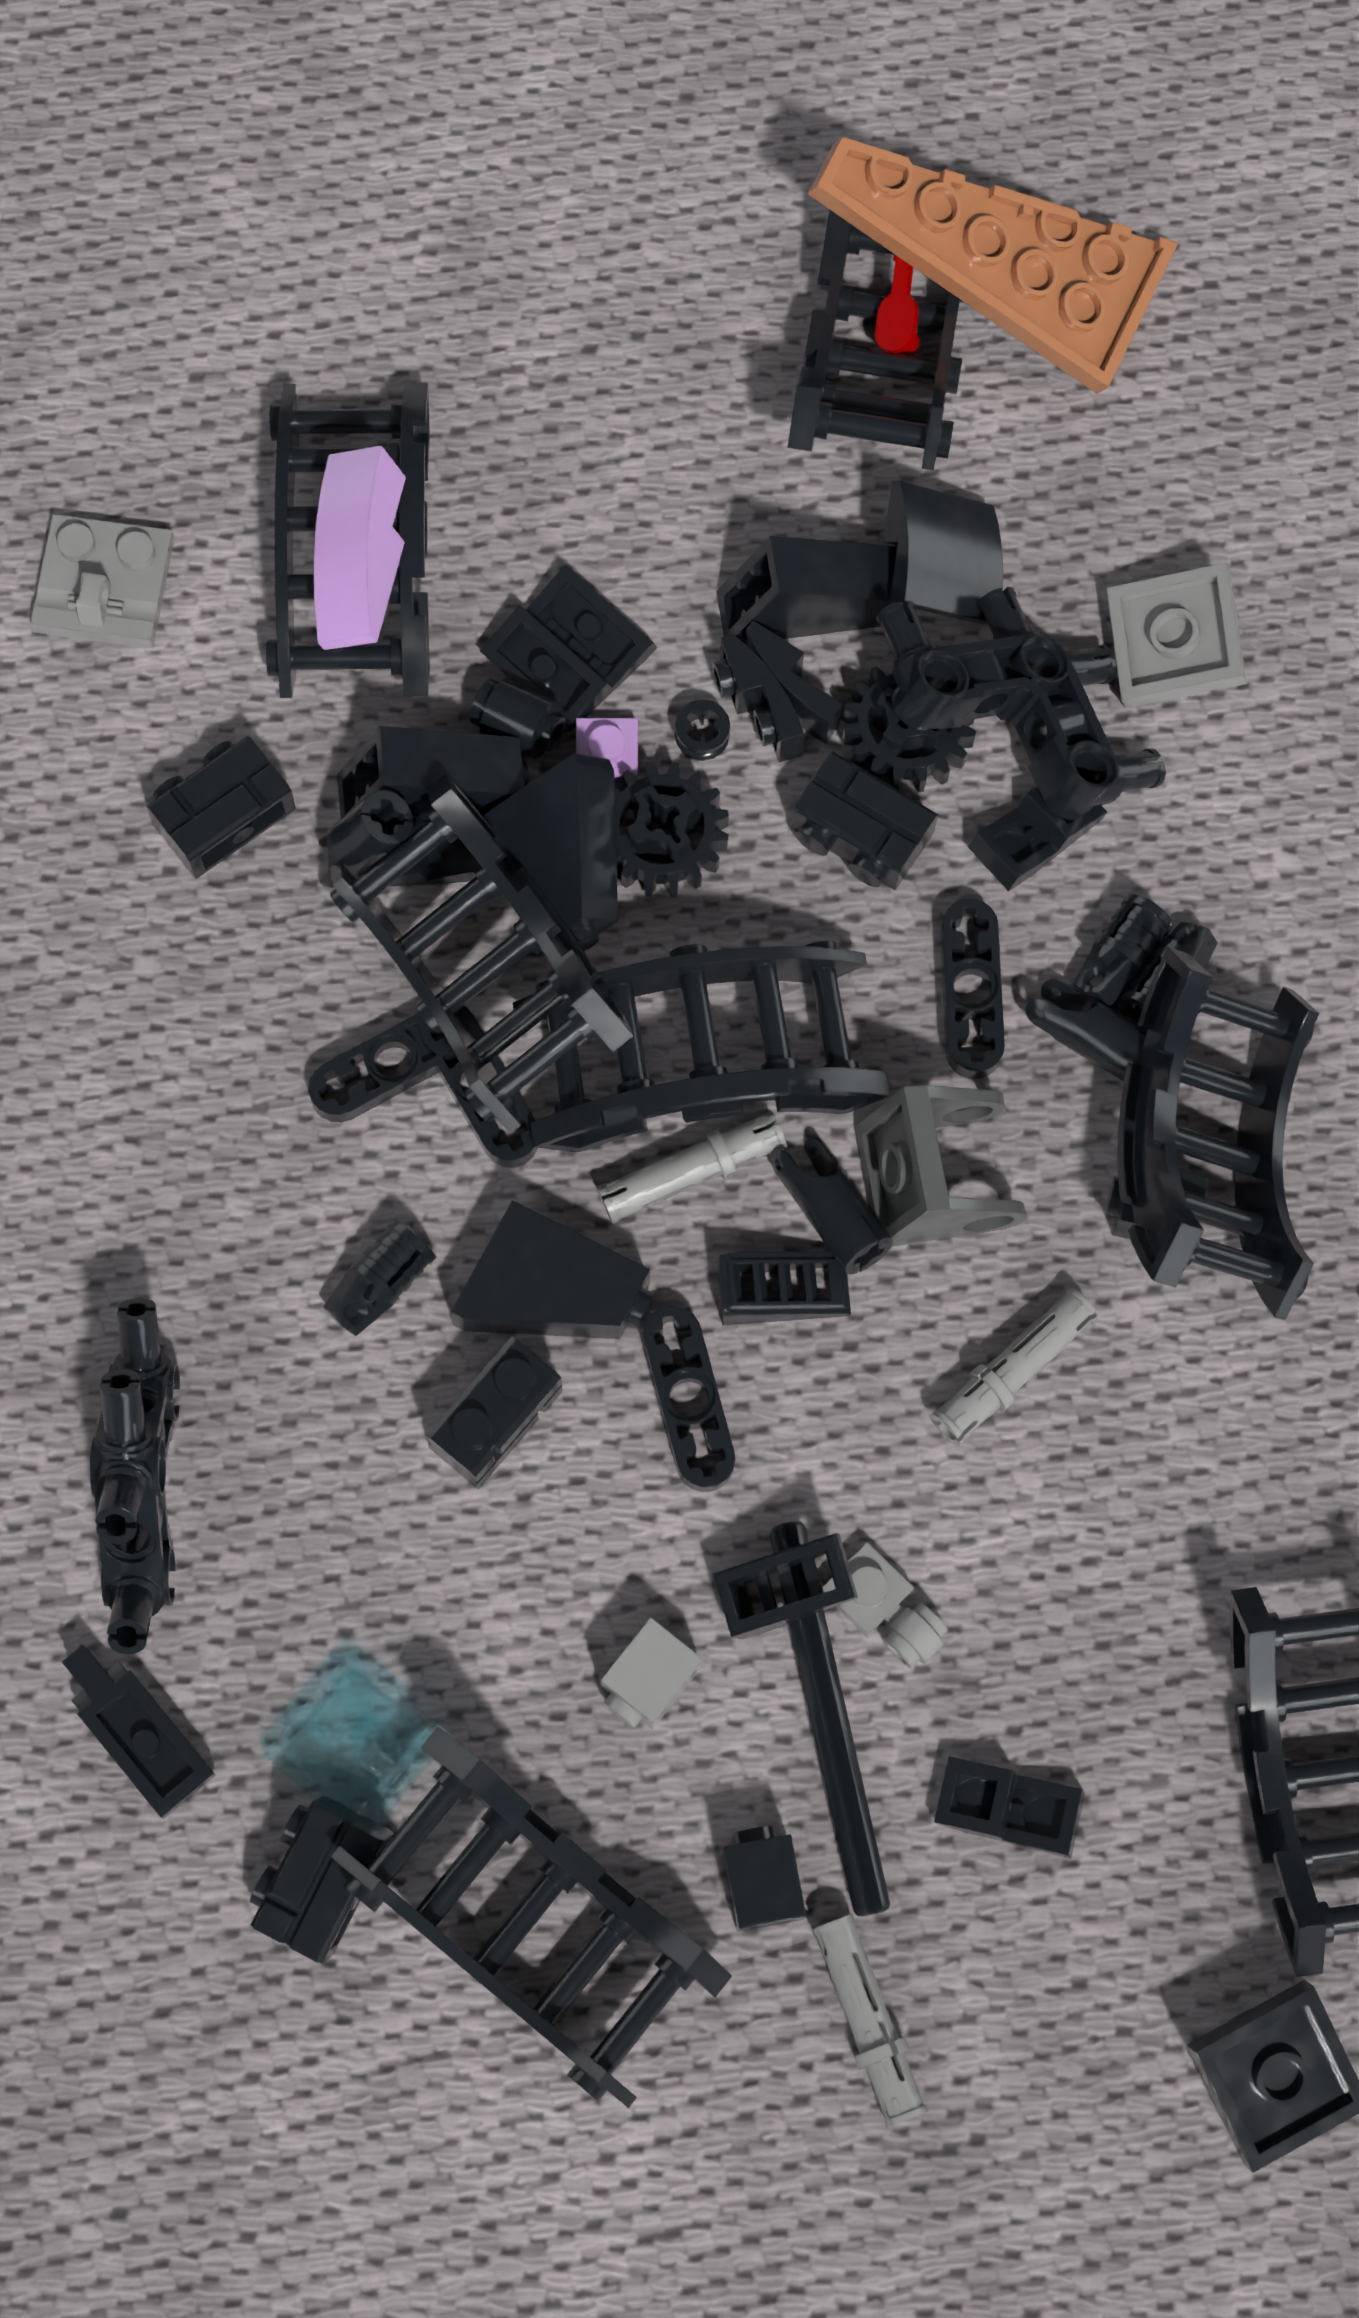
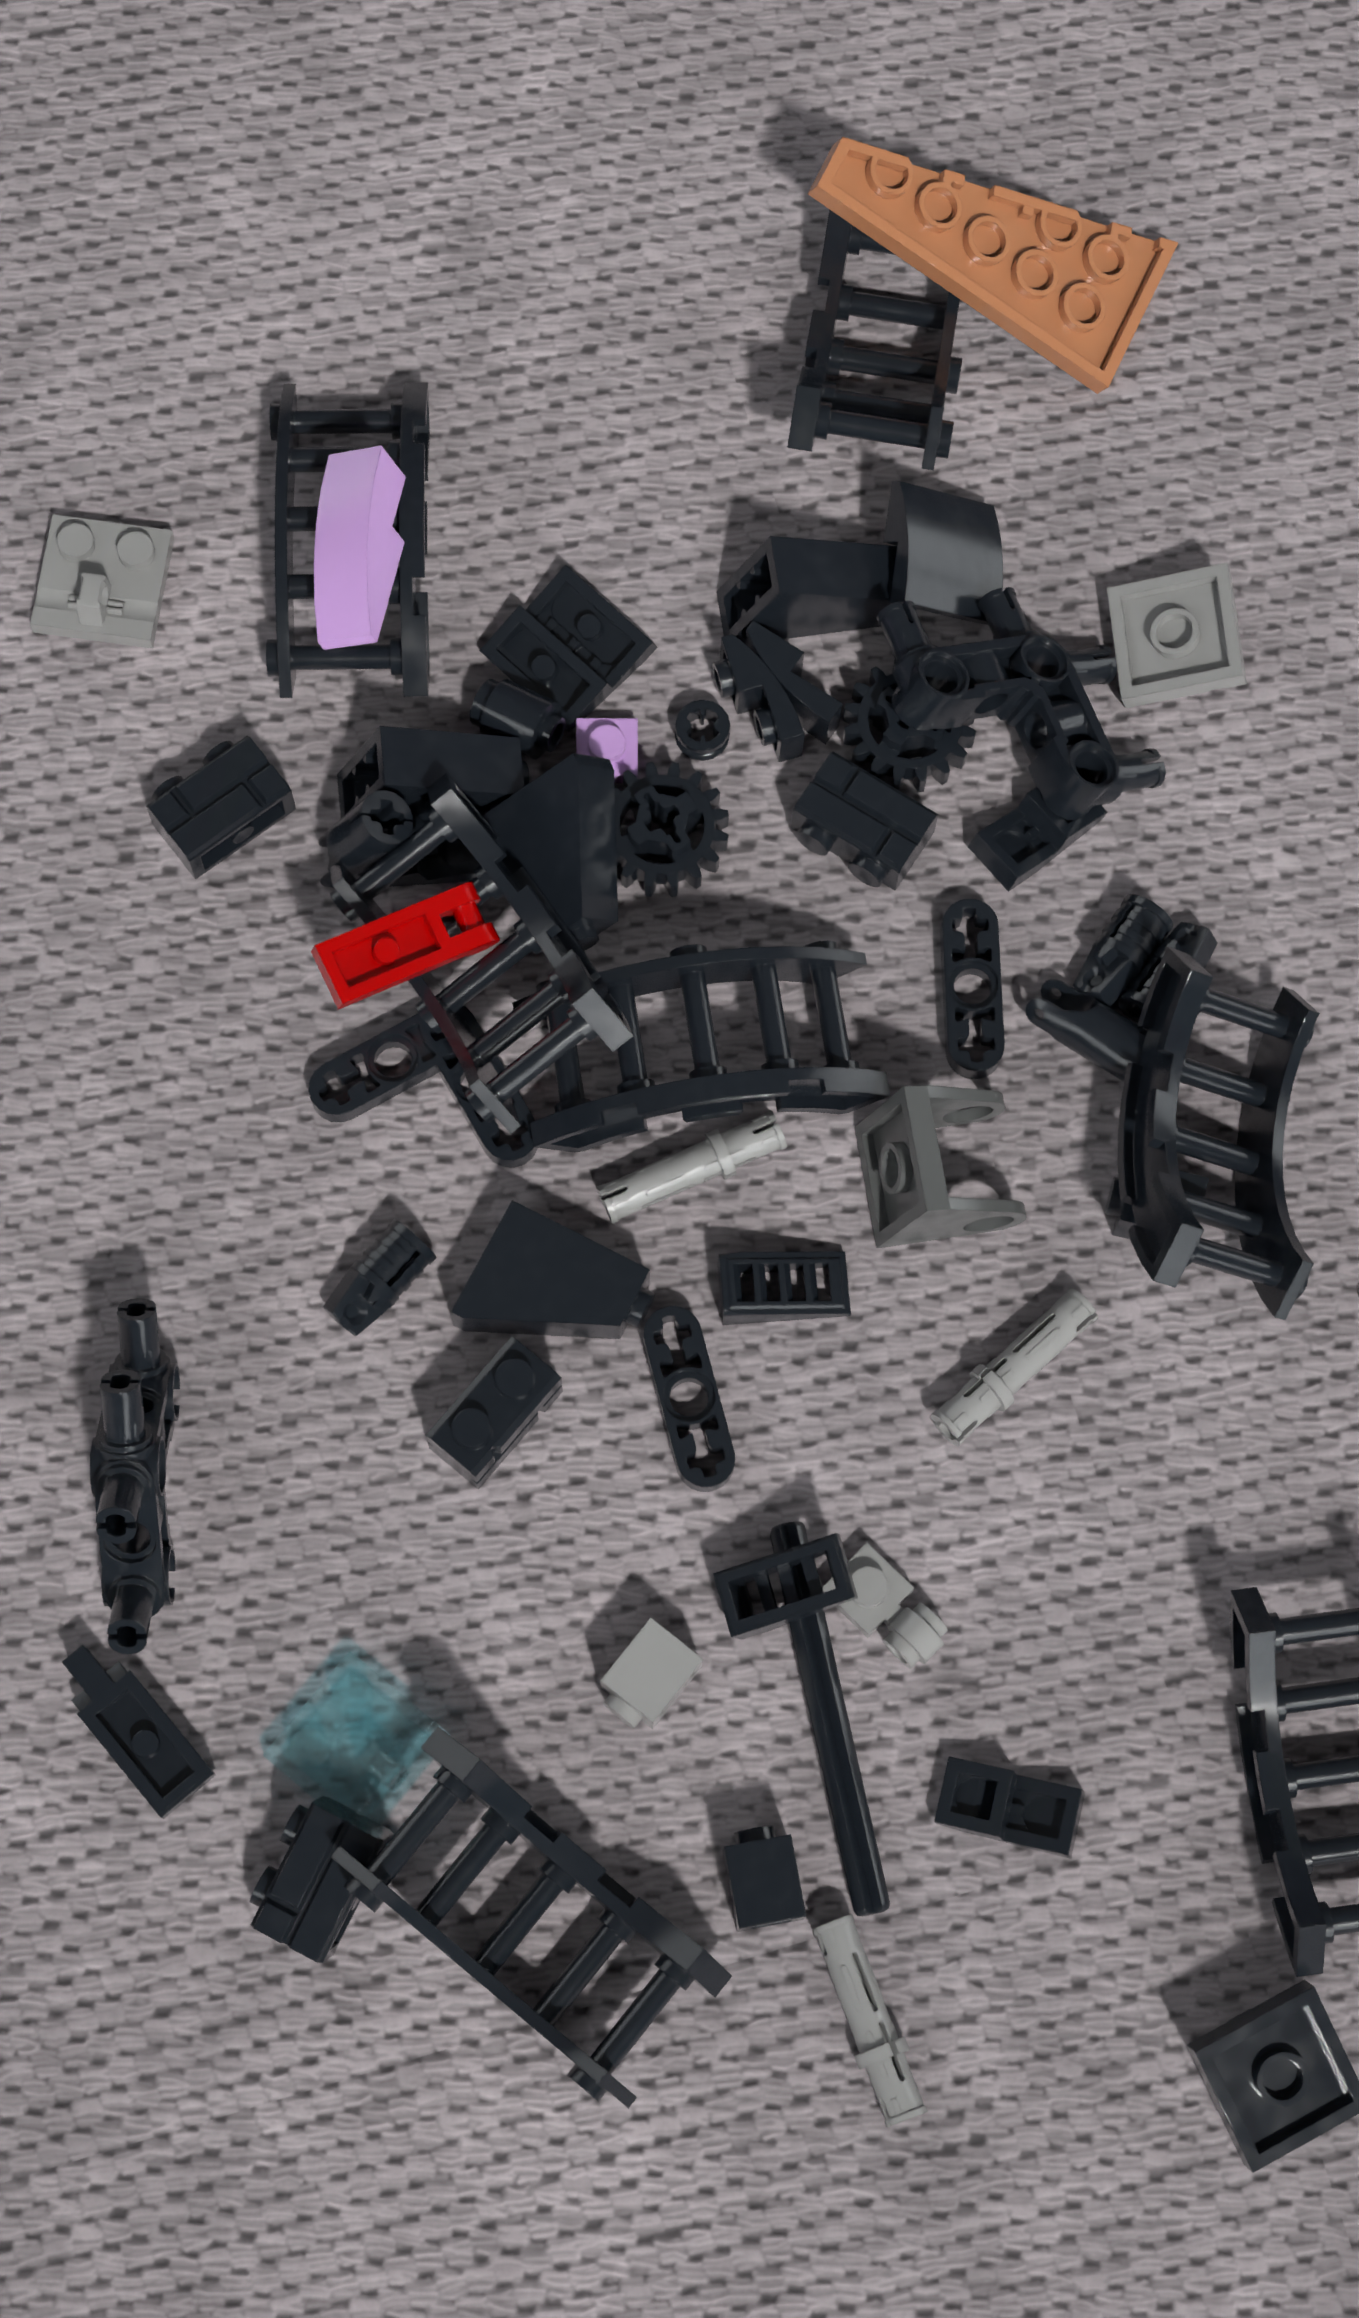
black piece [771,1137,893,1275] -> none
red piece [875,254,920,354] -> none
none -> red plate [311,882,500,1010]

